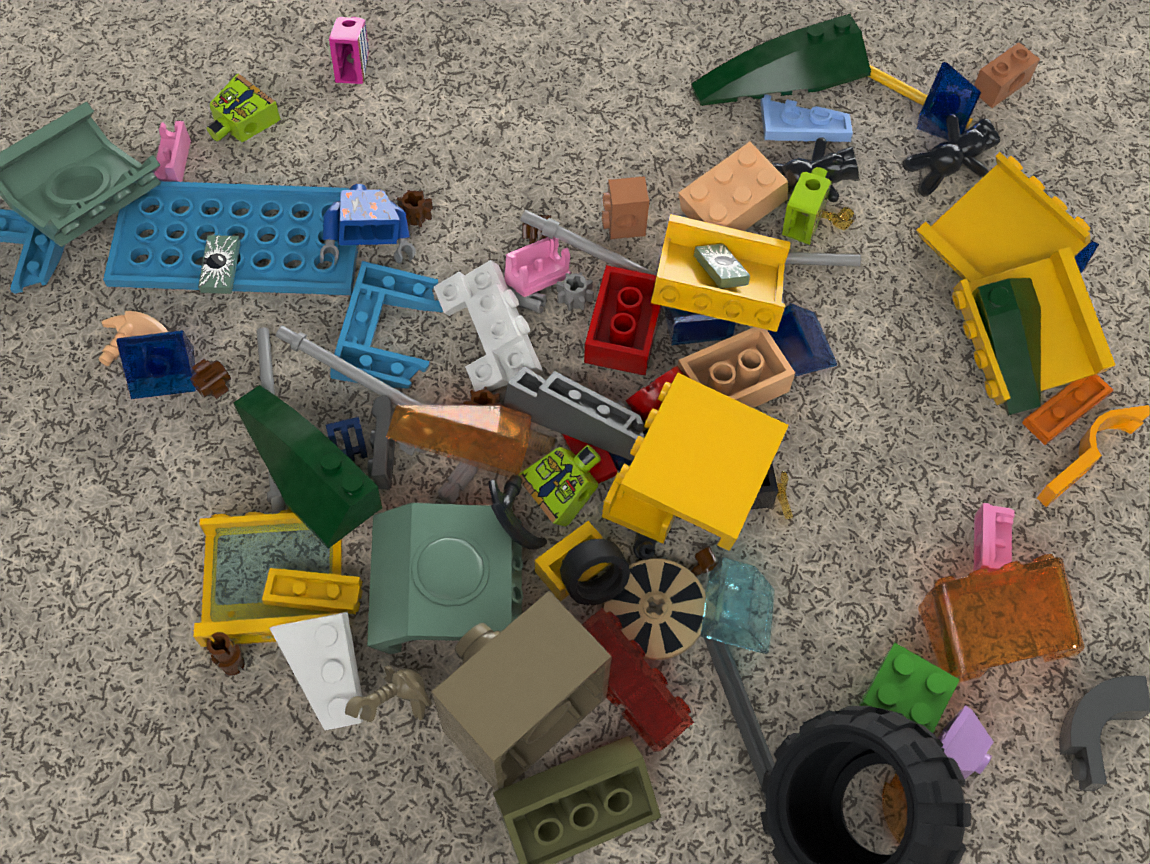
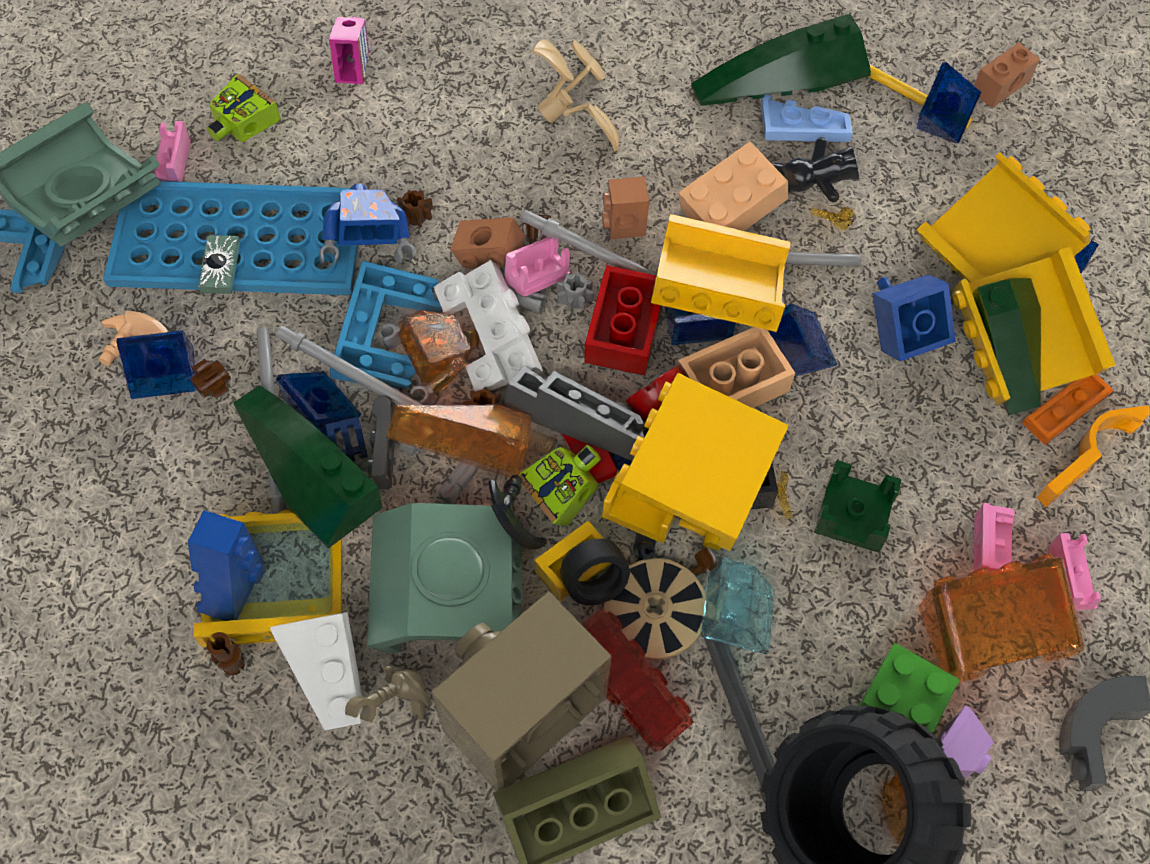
yellow hinge [262,568,363,614] -> none
sand green tile [694,244,750,289] -> none
lime torso [782,167,831,245] -> none
black animal [902,114,1000,197] -> none
none -> blue wedge [188,510,265,621]
none -> clear blue slope [276,371,361,439]
none -> clear orange torso [381,310,480,407]
none -> nougat brick [450,217,526,269]
none -> tan plant [532,39,619,153]
none -> yellow hand [679,518,721,550]
none -> dark green panel [814,460,902,553]
none -> blue piece [872,274,956,361]
none -> bright pink hinge [1049,533,1101,610]

